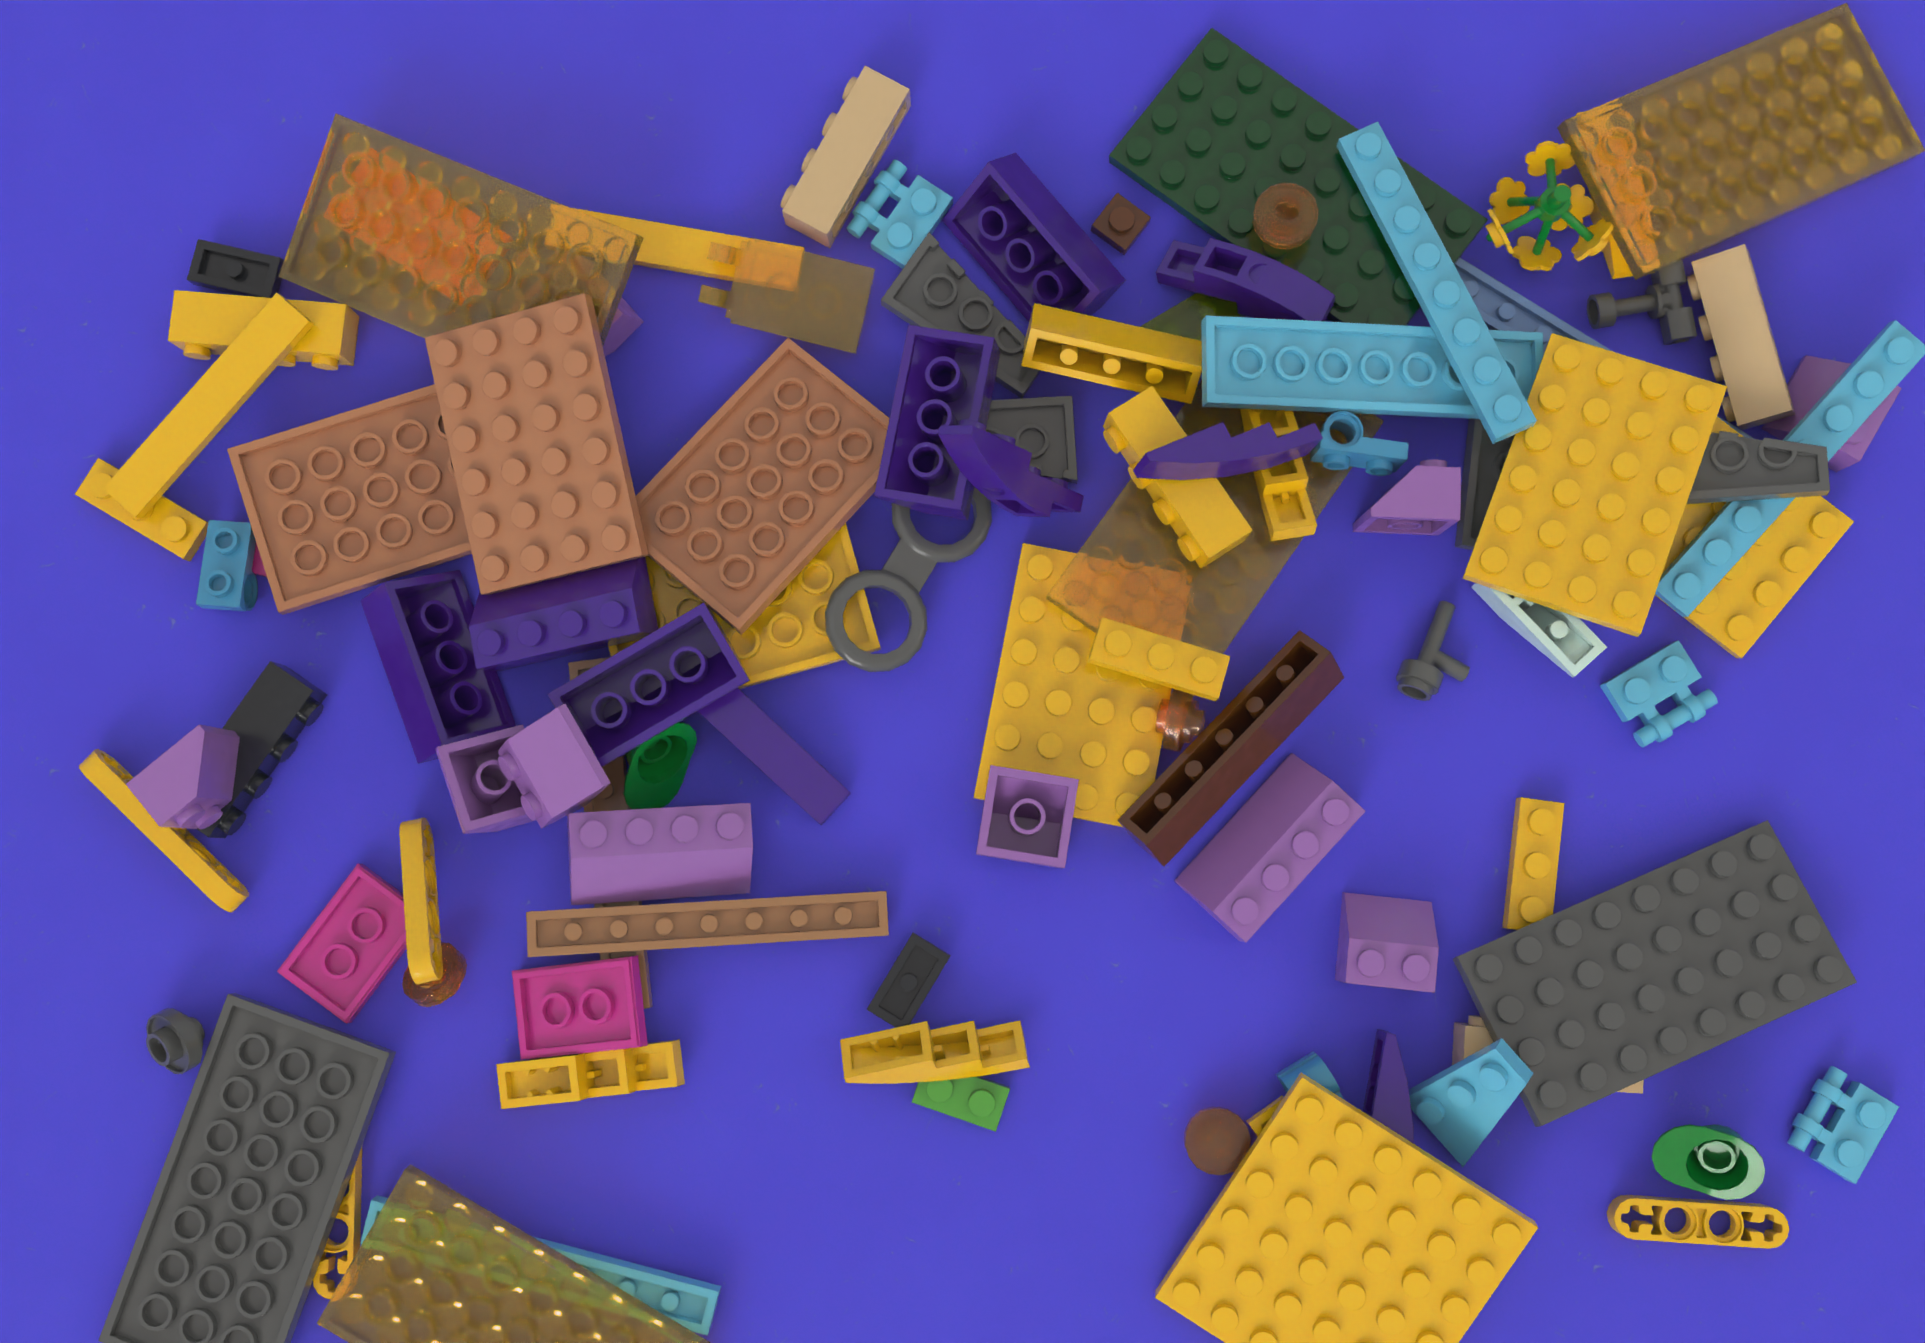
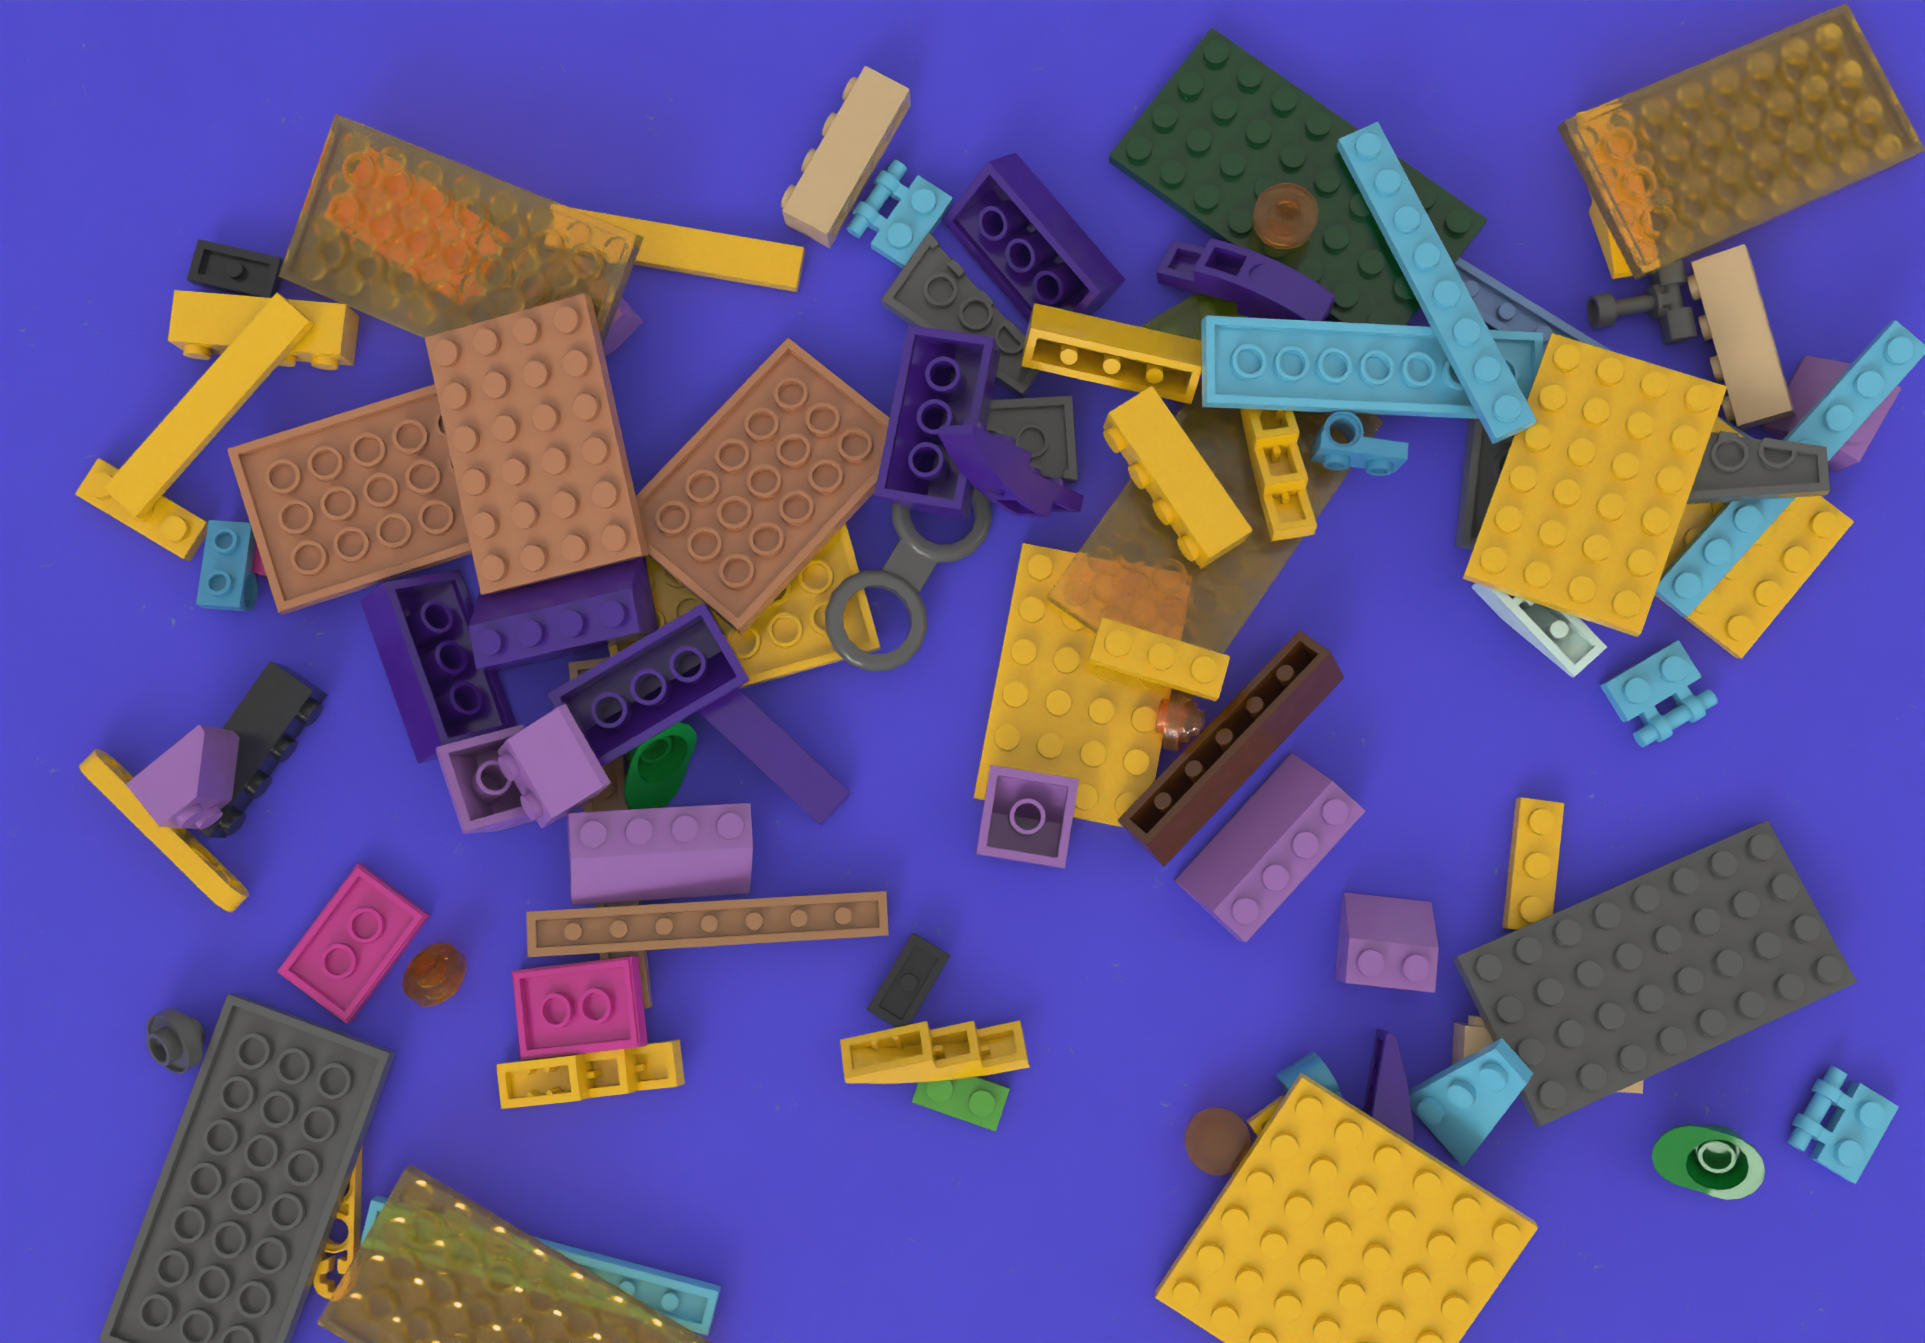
yellow beam [399,817,443,984] -> none
clear yellow tile [698,238,876,354] -> none
reddish brown plate [1091,193,1151,255] -> none
dark purple slope [1133,422,1323,480] -> none
medium lavender slope [1353,459,1461,536] -> none
dark grey piece [1396,601,1470,701] -> none
yellow plant [1485,141,1614,271] -> none
yellow beam [1607,1195,1789,1249] -> none

